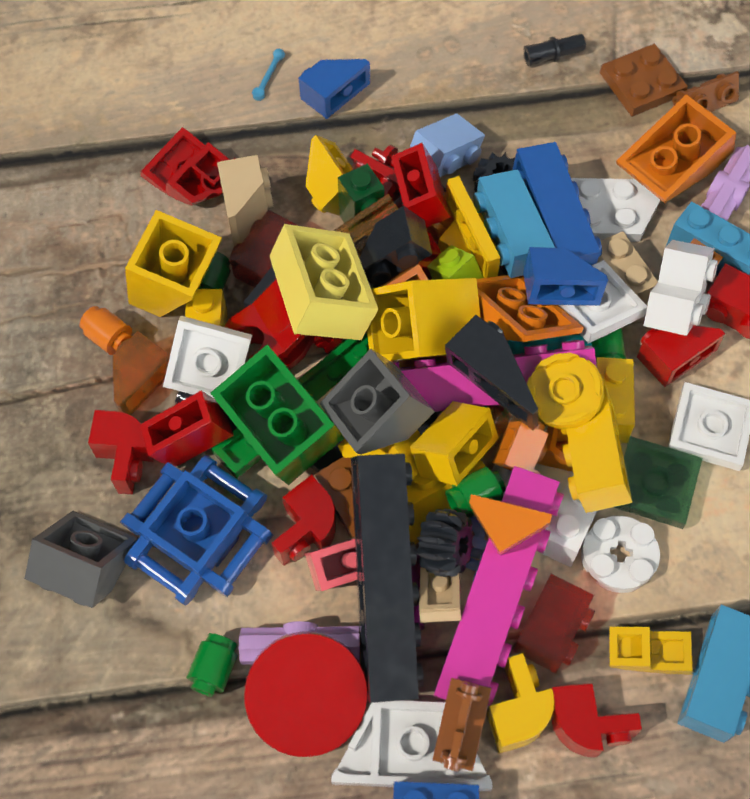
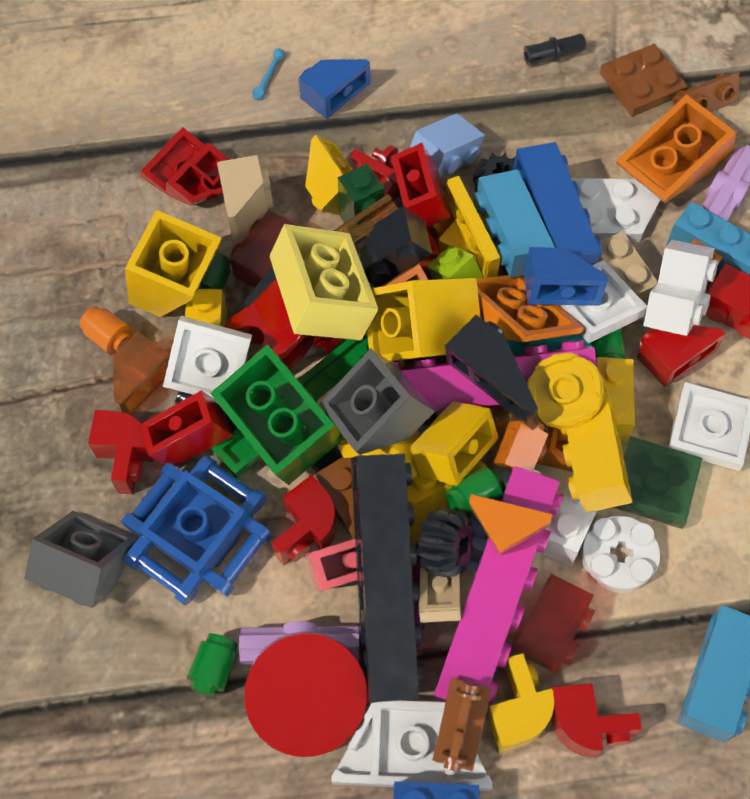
yellow slope [609,626,693,675] -> none

